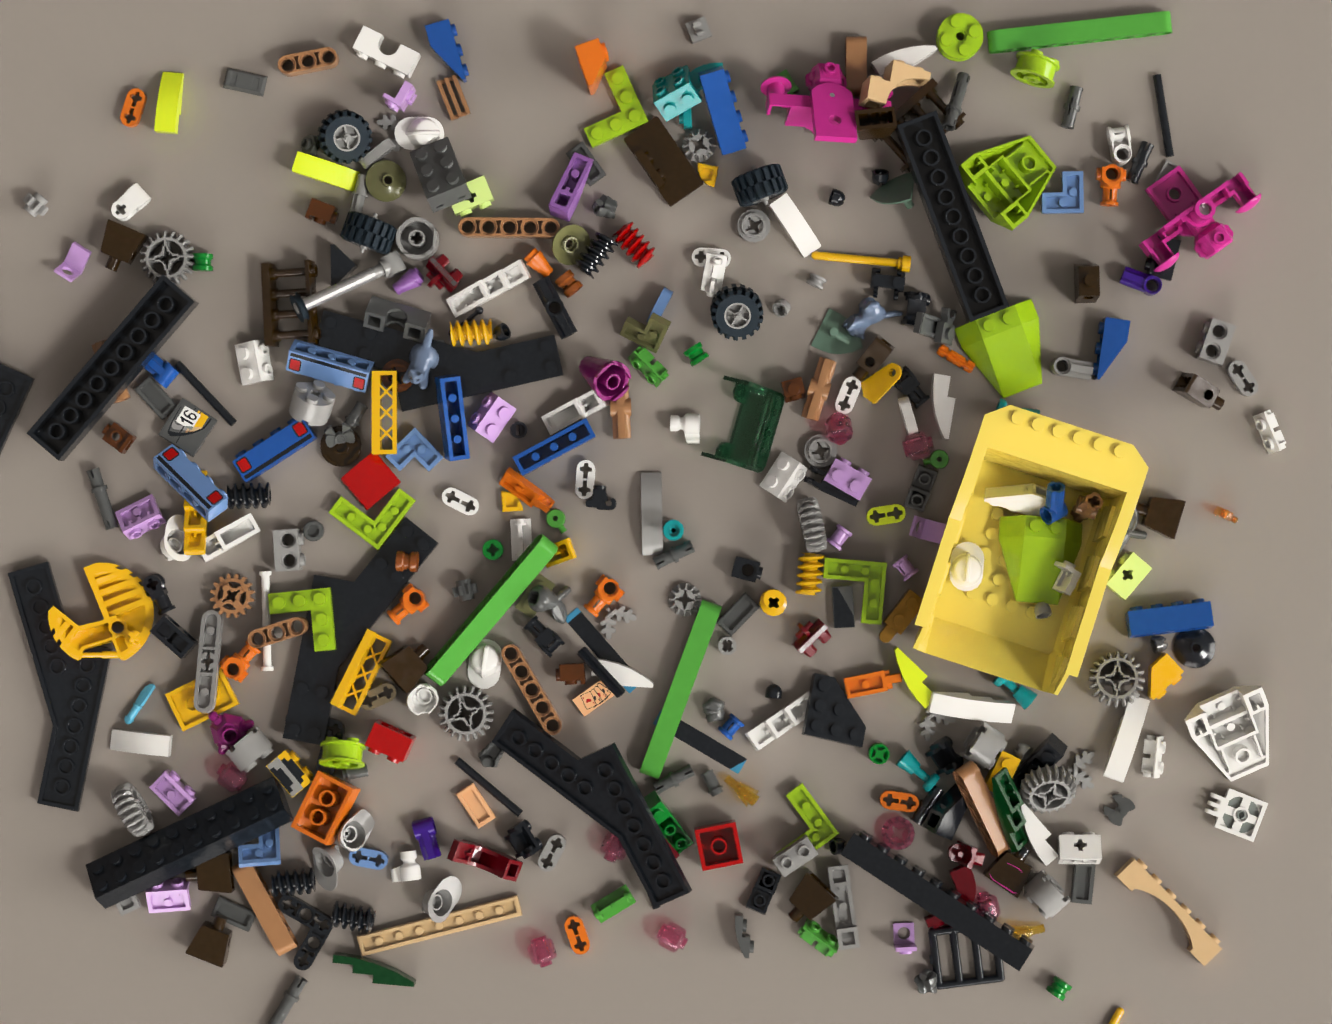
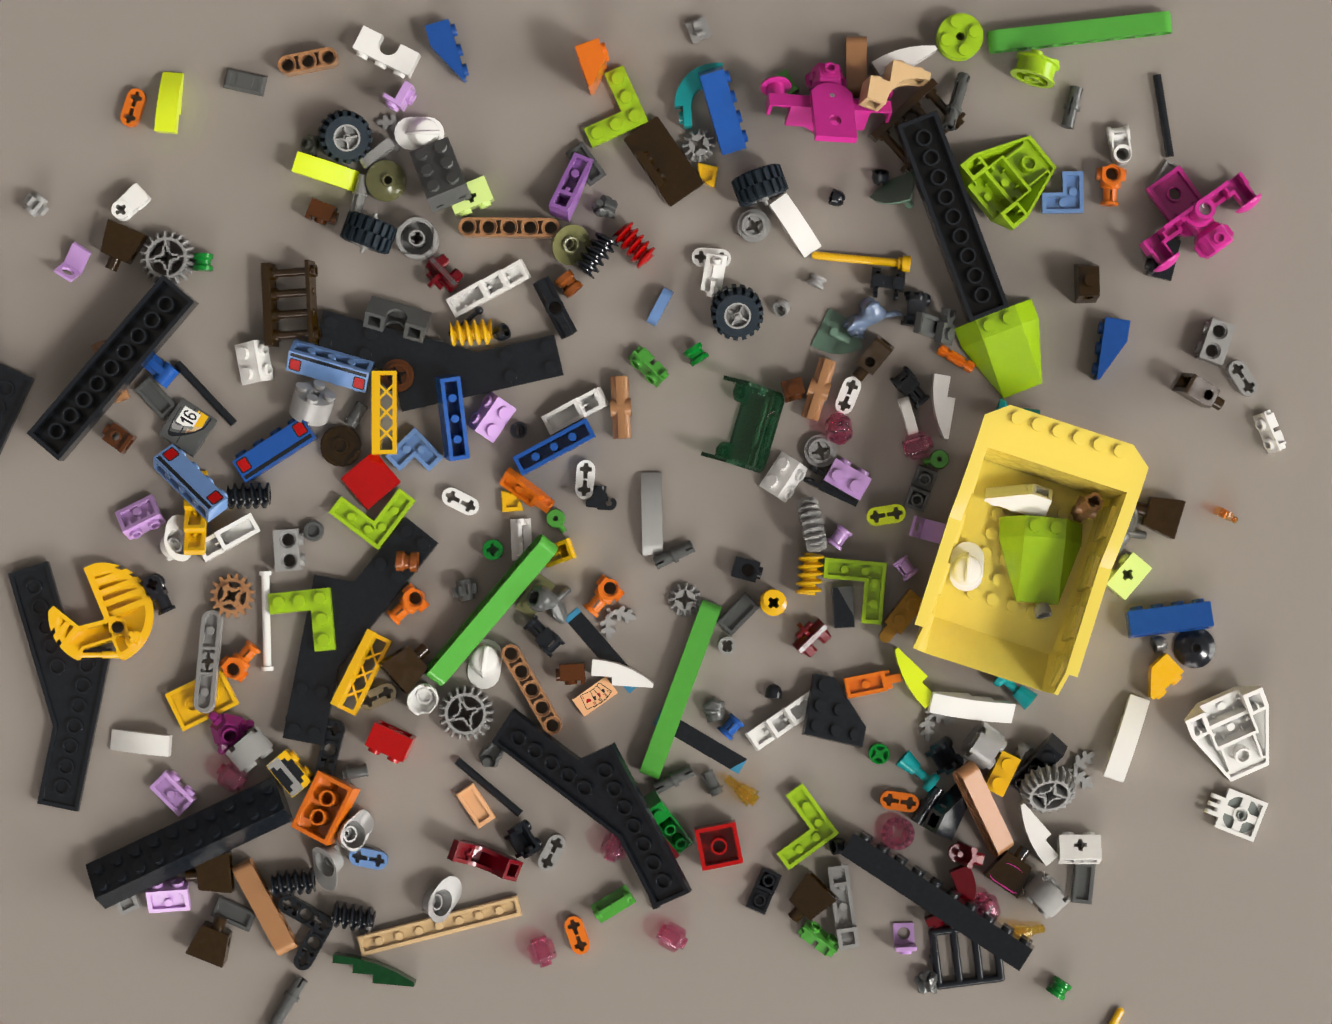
dark grey pin [86,467,118,530] -> none
light grey gear [111,782,154,837] -> none
medium azure piece [124,684,155,724] -> none
black brick [150,615,199,659] -> none
medium blue plate [238,827,281,868] -> none
medium nougat beam [247,616,309,648] -> none
piece [290,250,407,323] -> none
lime wheel [319,737,366,769] -> none
dark grey piece [324,423,355,448] -> none
black slope [330,244,358,286] -> none
white piece [391,850,422,882] -> none
medium lavender cone [392,267,424,295] -> none
sand blue animal [402,328,439,389] -> none
dark purple piece [411,816,442,861] -> none
medium nougat tile [436,74,471,121] -> none
orange cone [524,248,554,278] -> none
black axle [577,647,625,698] -> none
magenta cone [579,356,631,401] -> none
olive plate [619,313,671,353] -> none
teal bracket [652,65,702,122] -> none
teal piece [663,520,684,541] -> none
white piece [670,413,700,444] -> none
dark grey slope [735,913,754,958] -> none
light grey brick [772,835,819,877] -> none
dark brown torso [854,106,897,140] -> none
yellow piece [861,363,902,404] -> none
dark green slope [992,767,1029,852] -> none
blue piece [1040,481,1068,524] -> none
light grey piece [1050,357,1094,380] -> none
white bracket [1052,560,1082,596] -> none
light grey gear [1088,651,1145,708] -> none
dark grey piece [1104,794,1135,826] -> none
tan arch [1114,857,1222,966] -> none
dark purple piece [1119,266,1162,296] -> none
black pin [1126,141,1154,184] -> none
white hinge [1141,735,1166,778] -> none

